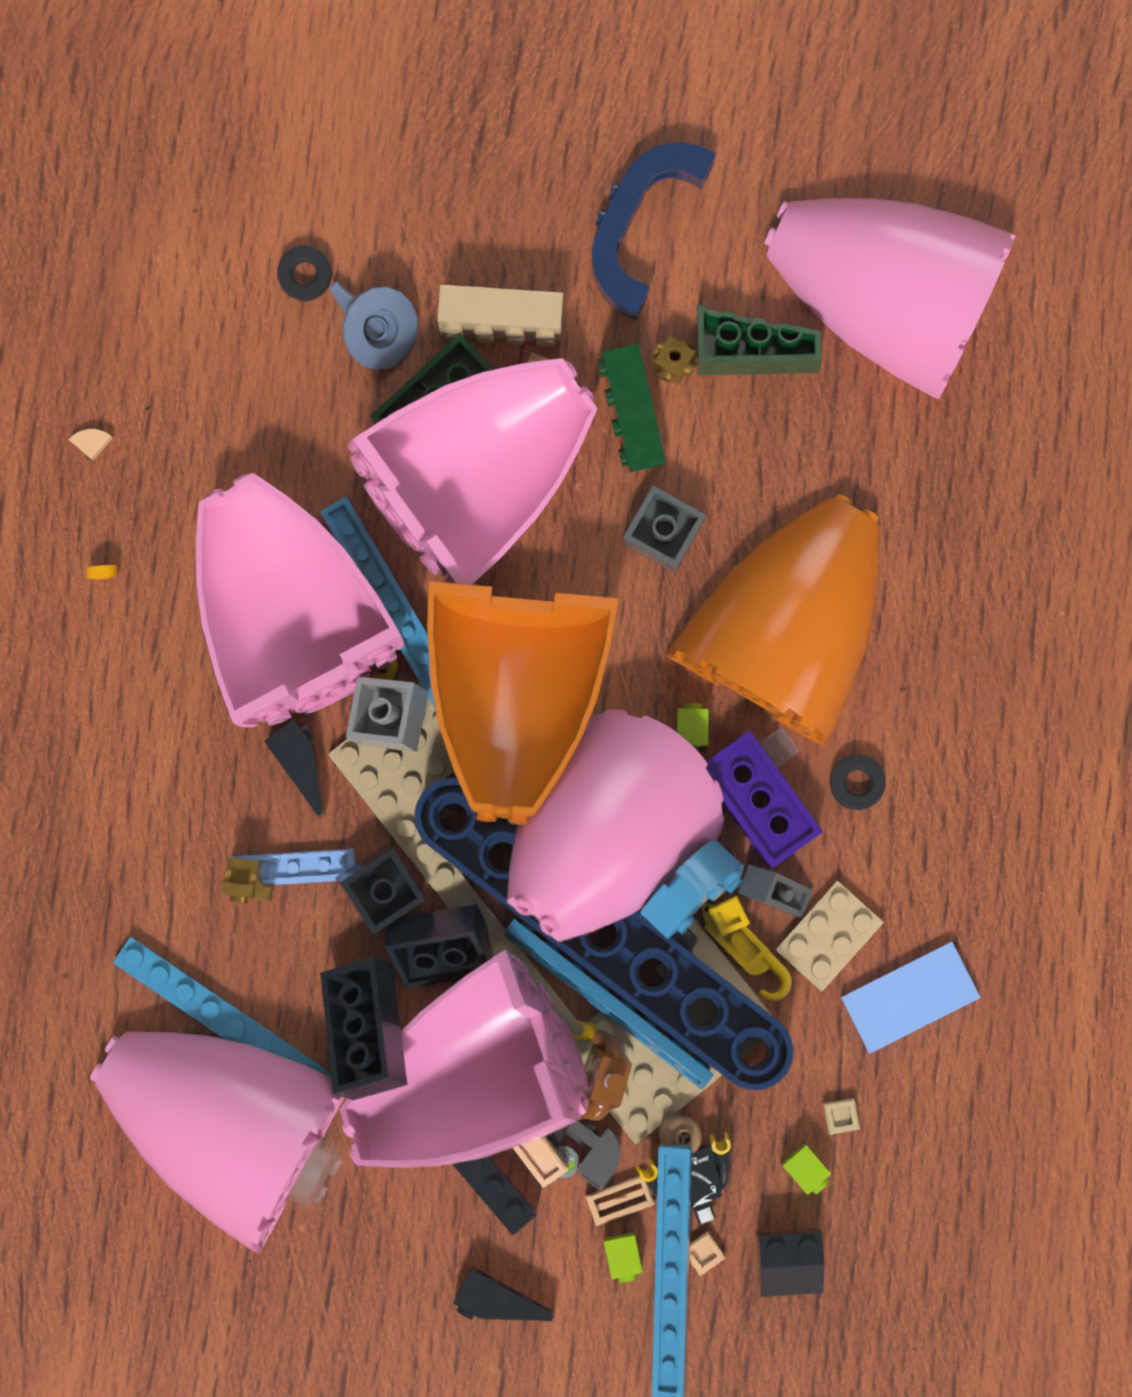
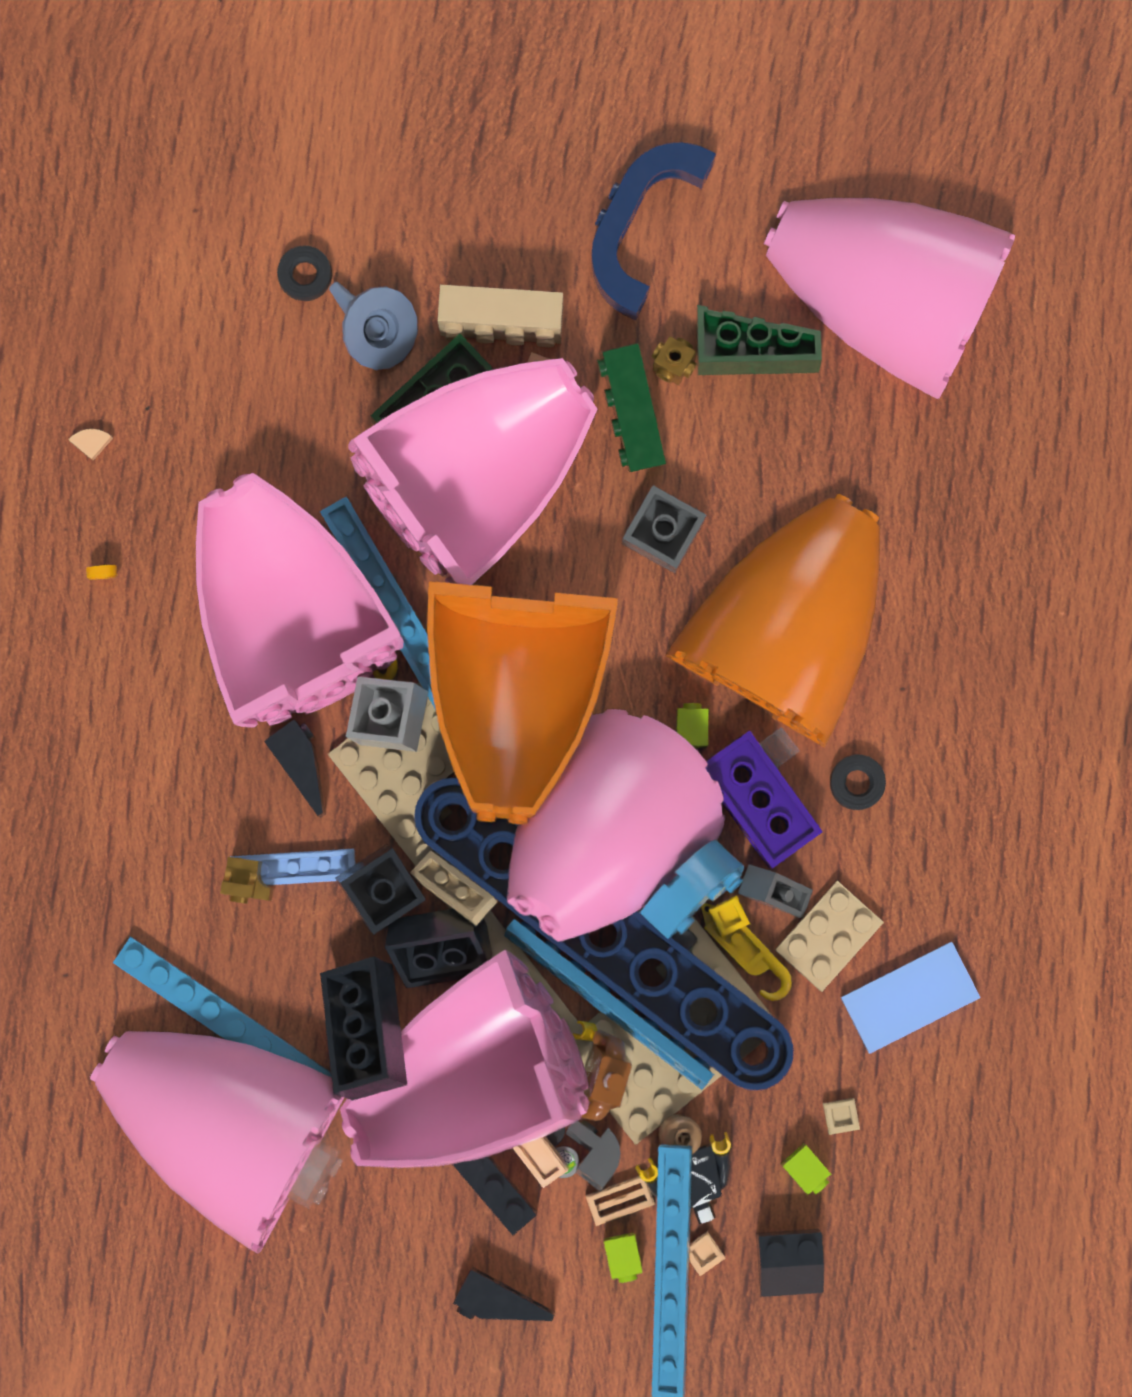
none -> tan plate [410,851,497,925]

